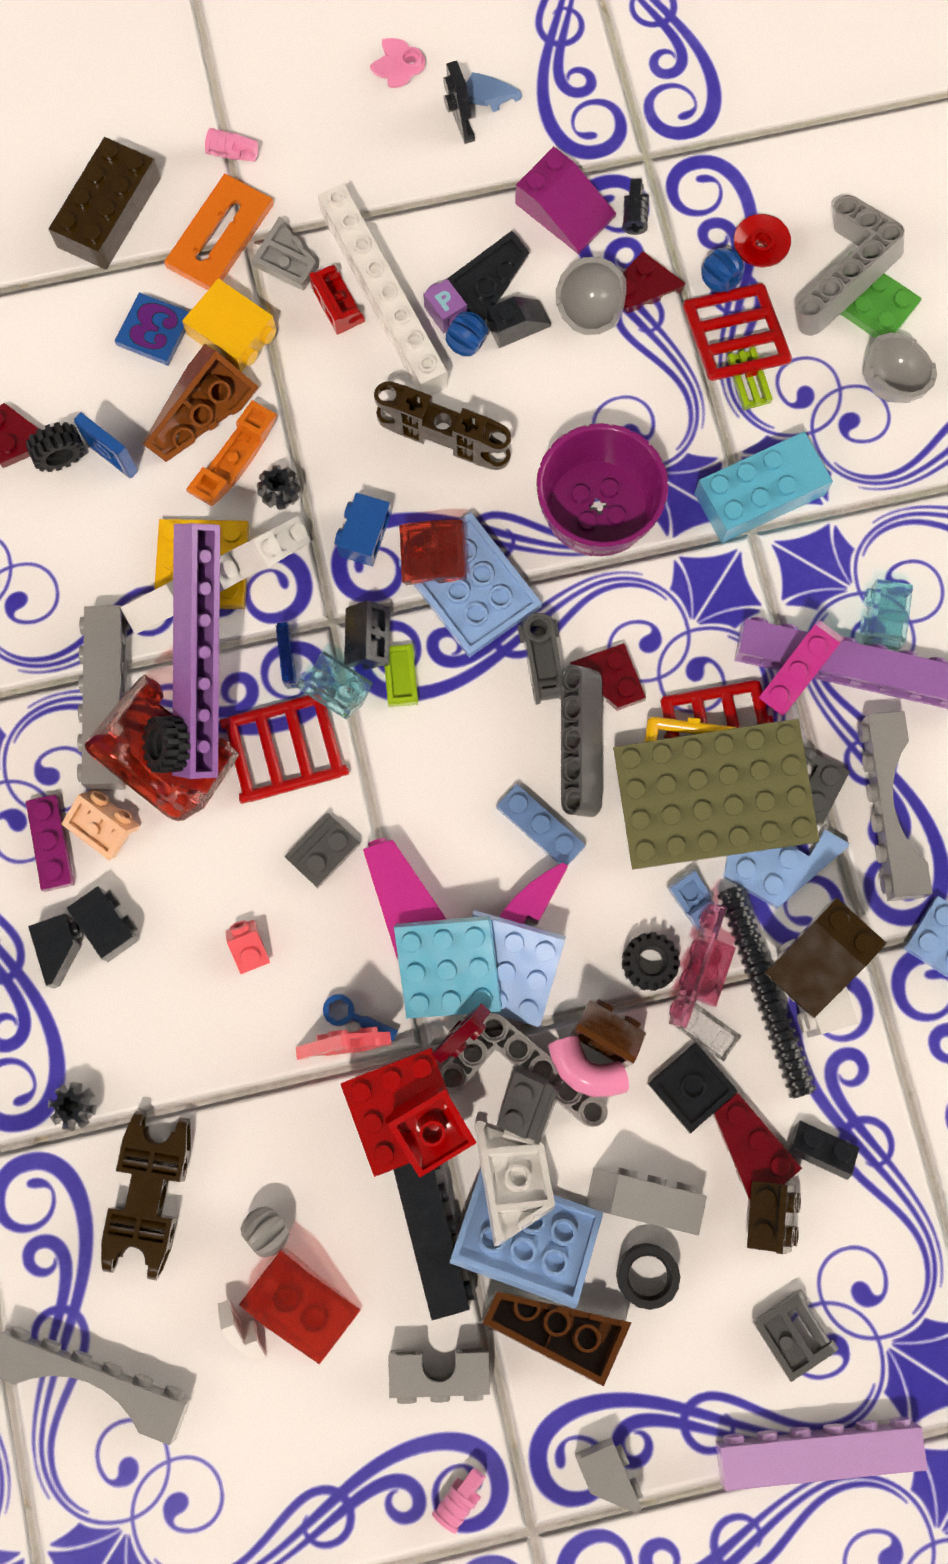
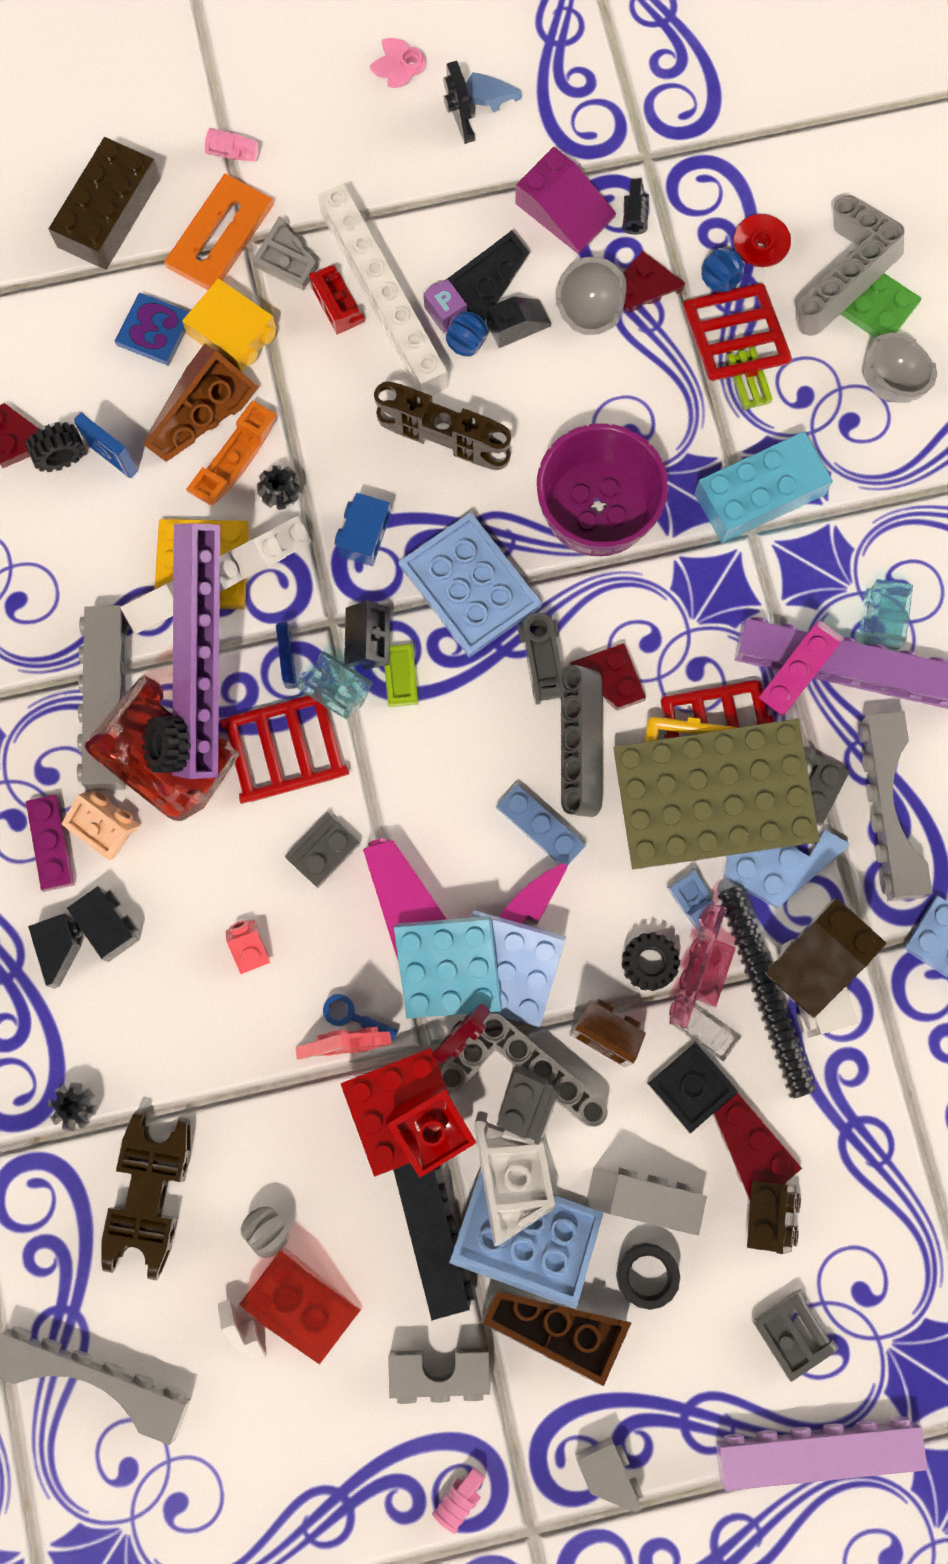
clear red slope [399,520,467,585] -> none
bright pink cylinder [548,1036,629,1097] -> none
black plate [787,1120,860,1180] -> none

